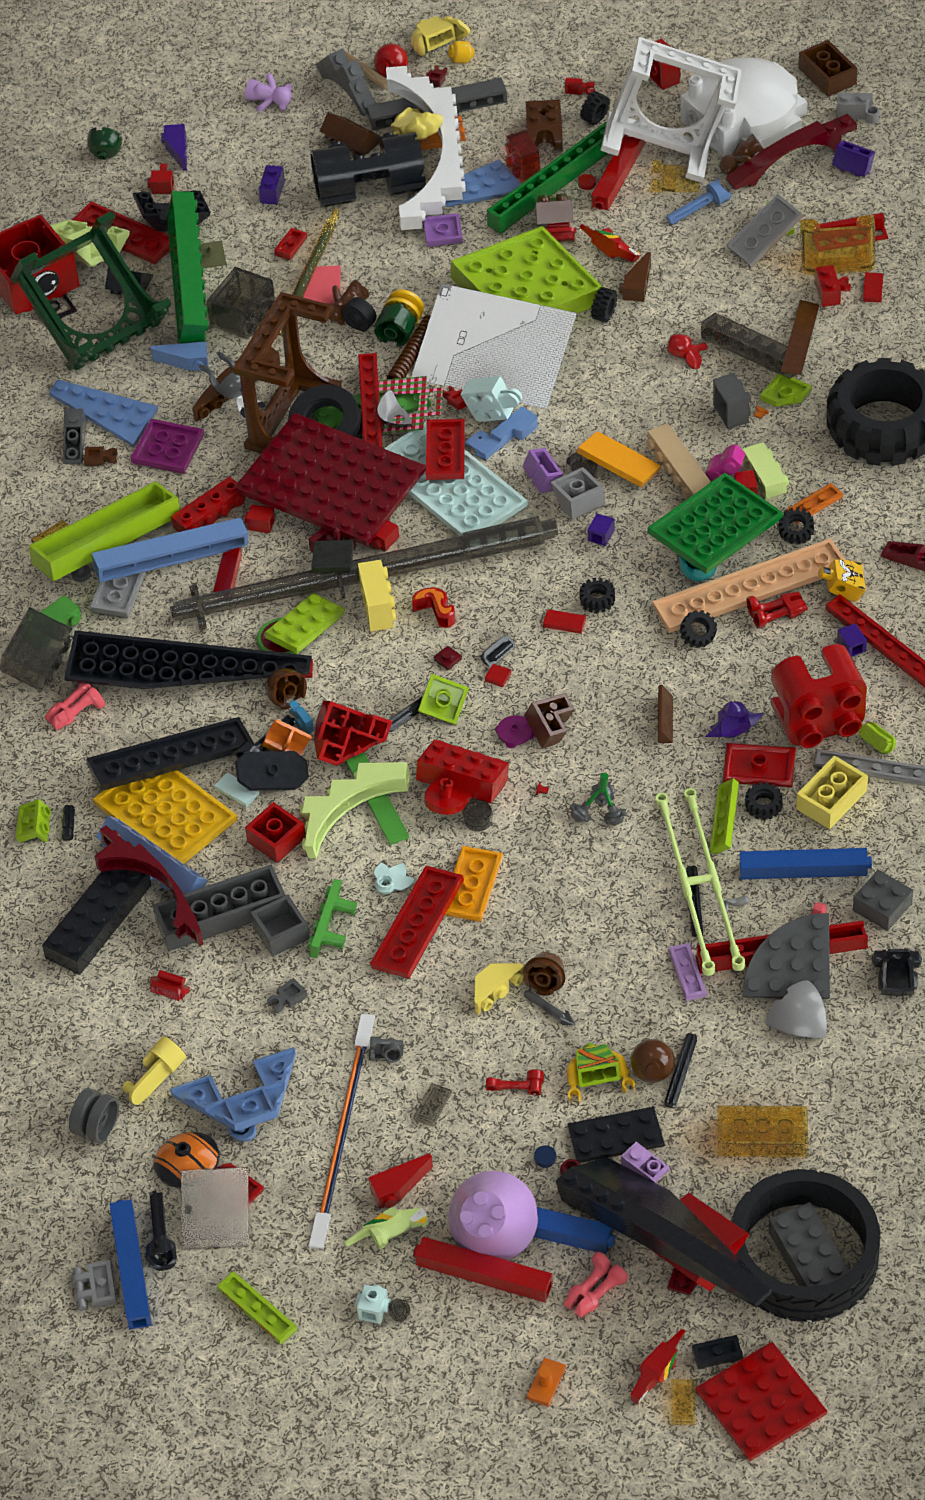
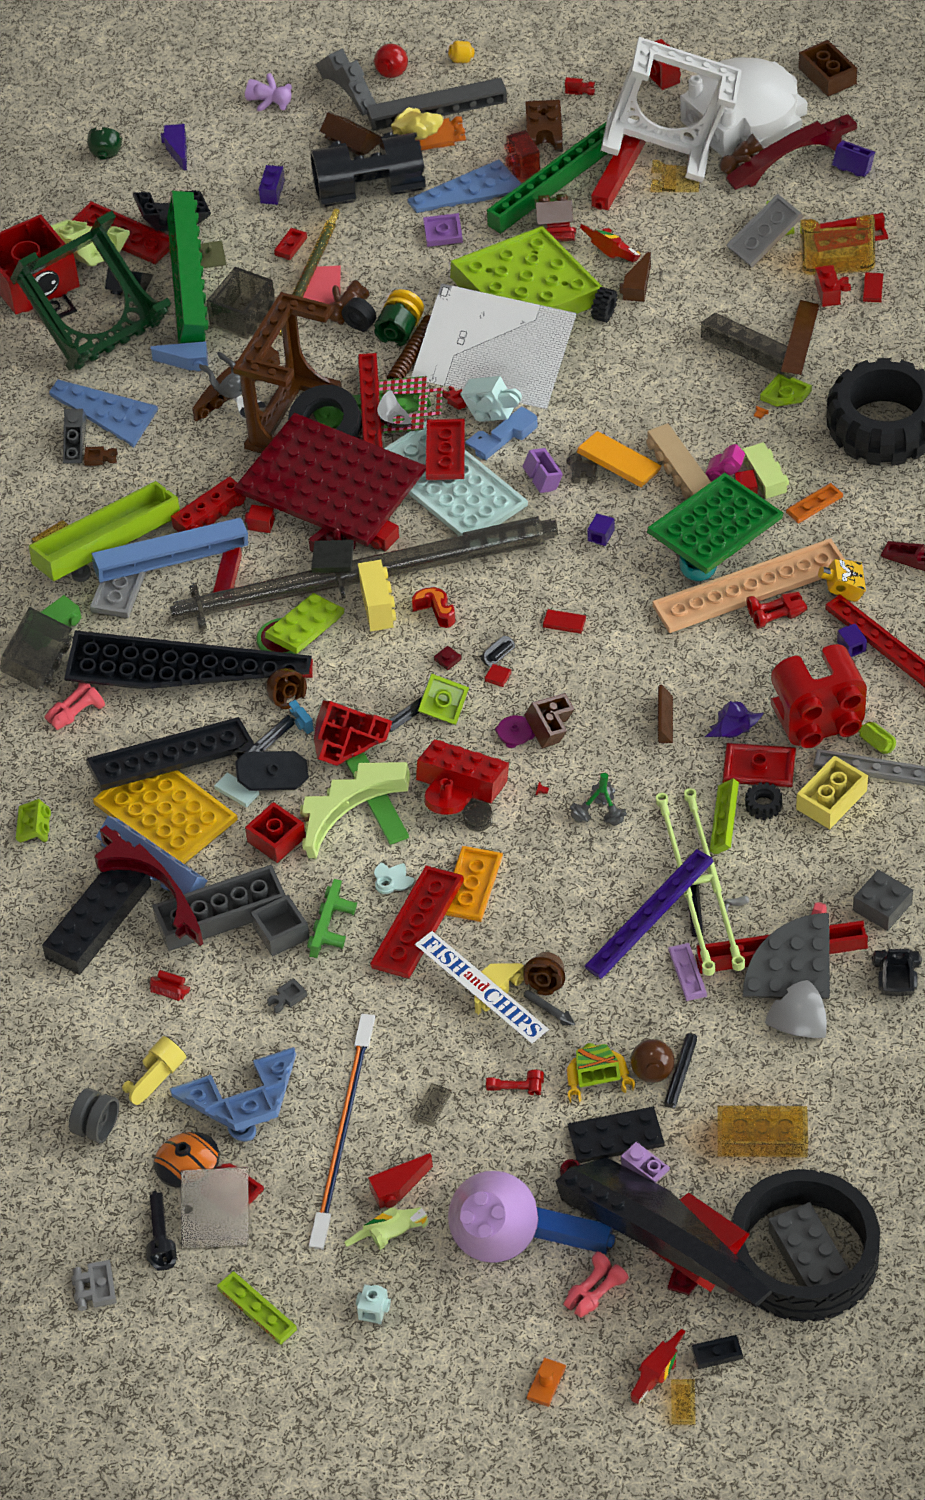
black axle [62,805,75,841] -> none
blue brick [109,1199,152,1330] -> none
magenta plate [131,419,204,474] -> none
red brick [147,164,174,194] -> none
orange panel [262,719,312,756] -> none
tan axle [345,51,388,90] -> none
dark grey plate [369,1036,404,1063] -> none
white arch [386,66,466,230] -> none
clear smoke plate [389,1298,410,1322] -> none
light yellow torso [411,16,471,56] -> none
red brick [413,1236,553,1303] -> none
dark red plate [425,65,447,88] -> none
dark blue tile [534,1145,557,1168] -> none
light grey slope [550,467,605,520] -> none
red tile [578,174,596,190] -> none
black tyre [579,578,615,613] -> none
black tyre [580,91,610,126] -> none
medium blue piece [666,178,731,225] -> none
red piece [667,334,707,370] -> none
black tyre [680,610,717,648] -> none
red plate [695,1342,827,1462] -> none
dark grey piece [713,373,751,429] -> none
blue brick [739,848,872,880] -> none
black tyre [778,507,814,544] -> none
light grey hinge [837,93,880,124] -> none
none -> white sticker [415,931,549,1043]
none -> dark purple tile [584,849,714,979]

